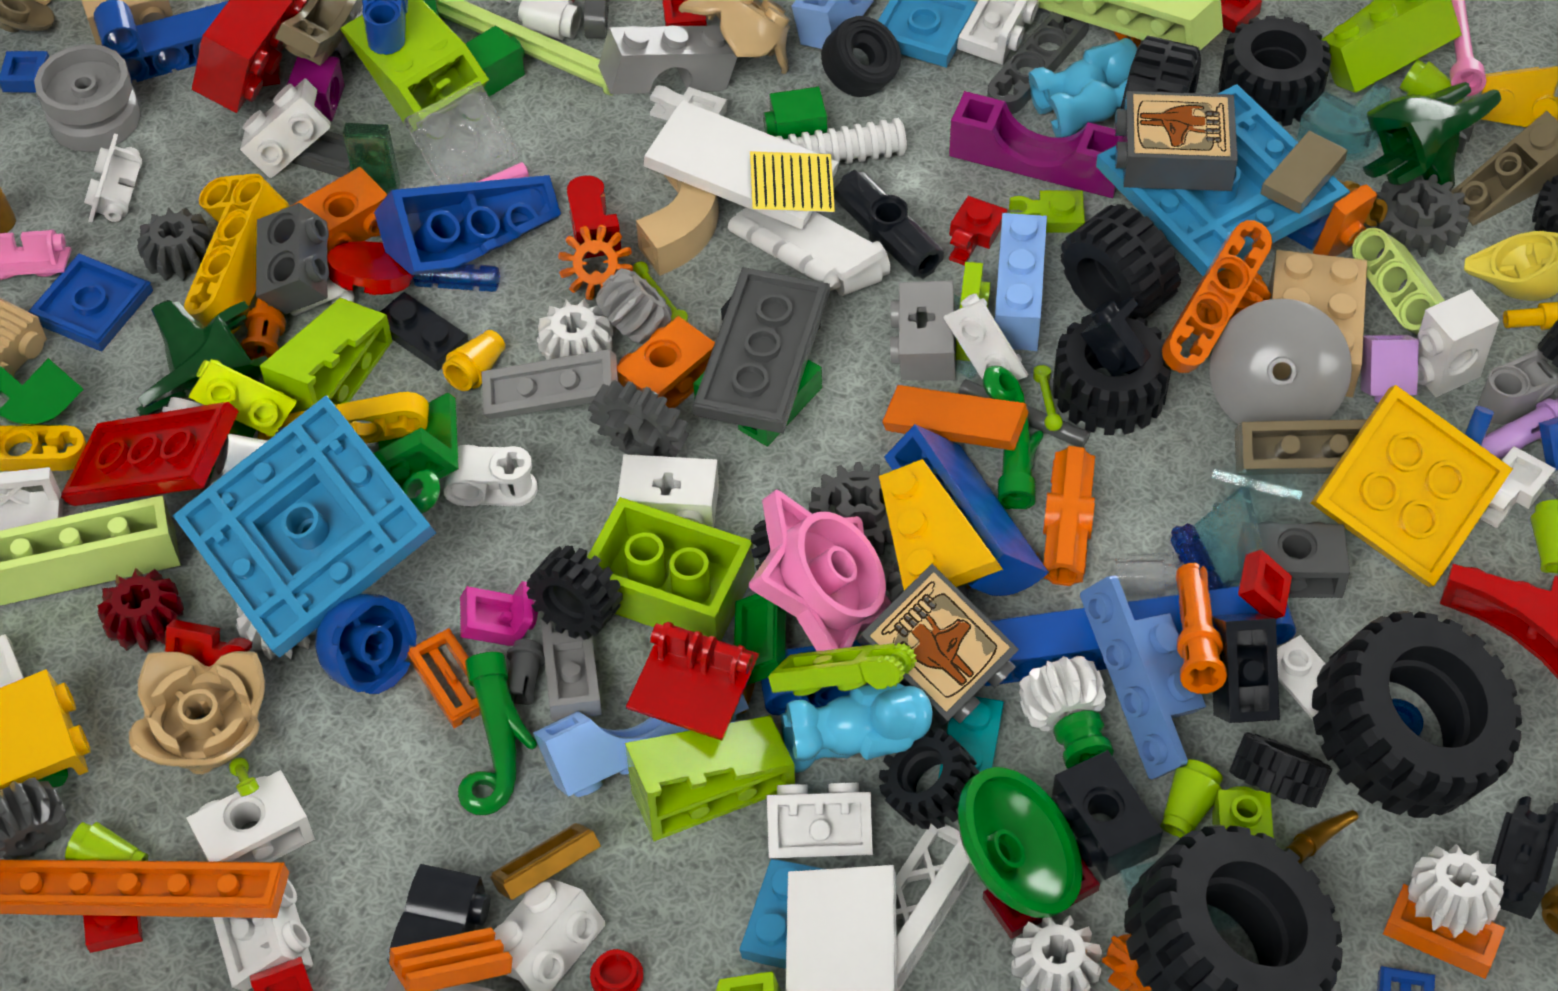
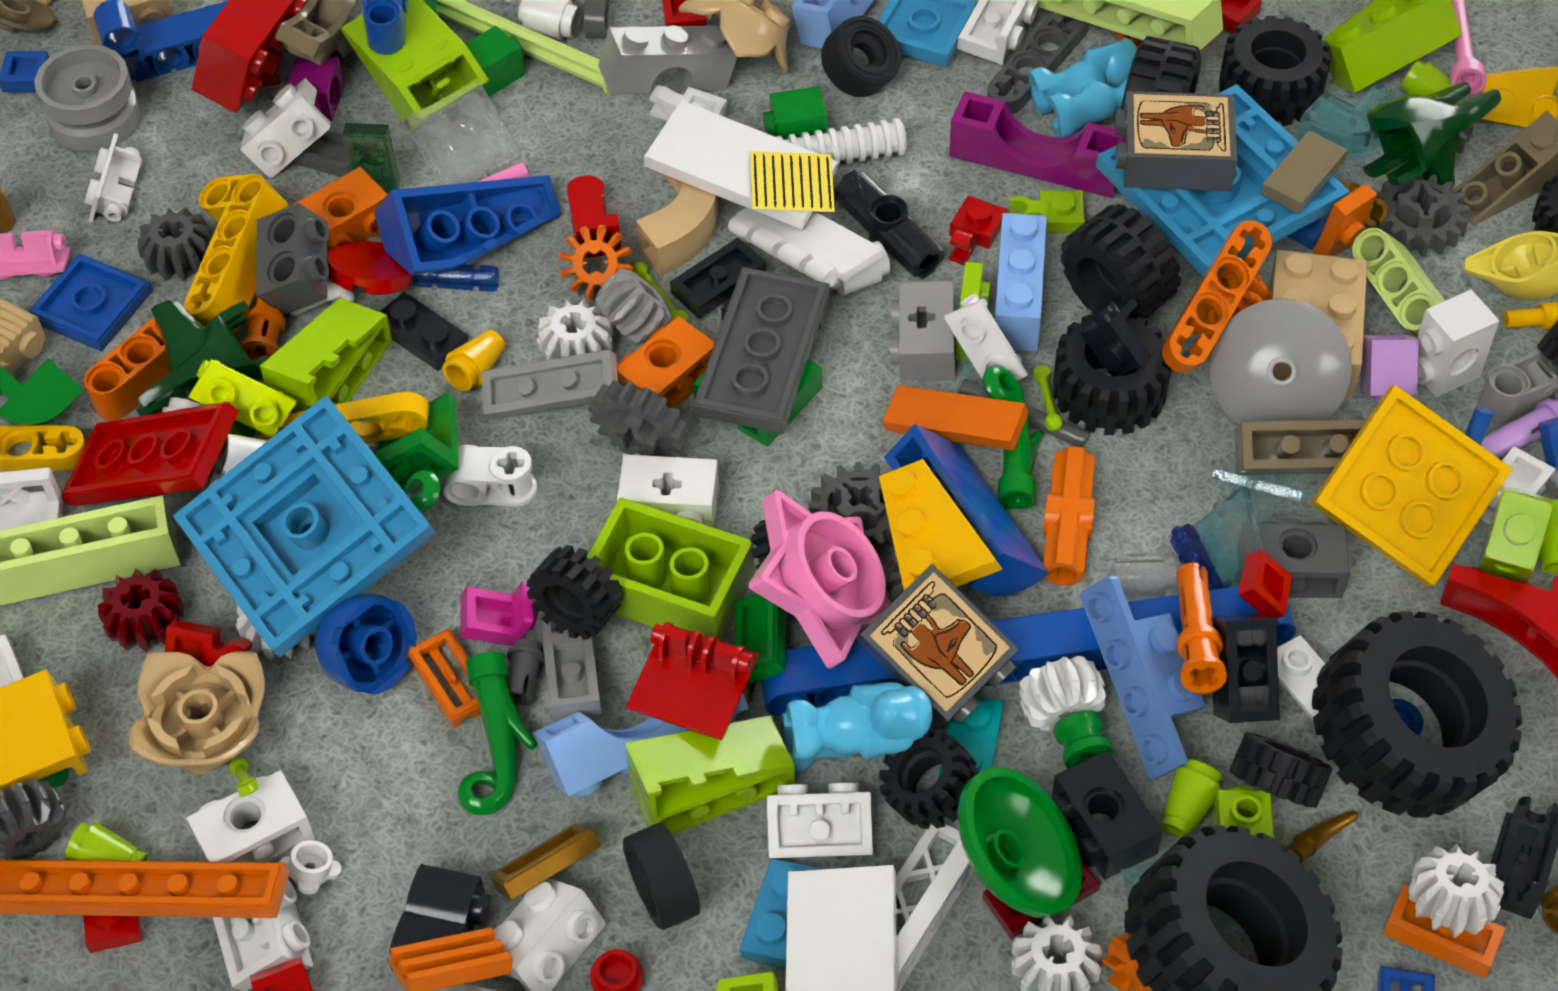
lime hinge [768,643,917,696] -> none
none -> orange beam [84,310,192,420]
none -> white plate [279,840,341,894]
none -> black tyre [623,823,700,930]
none -> black plate [670,237,766,319]
none -> lime torso [1477,485,1553,582]

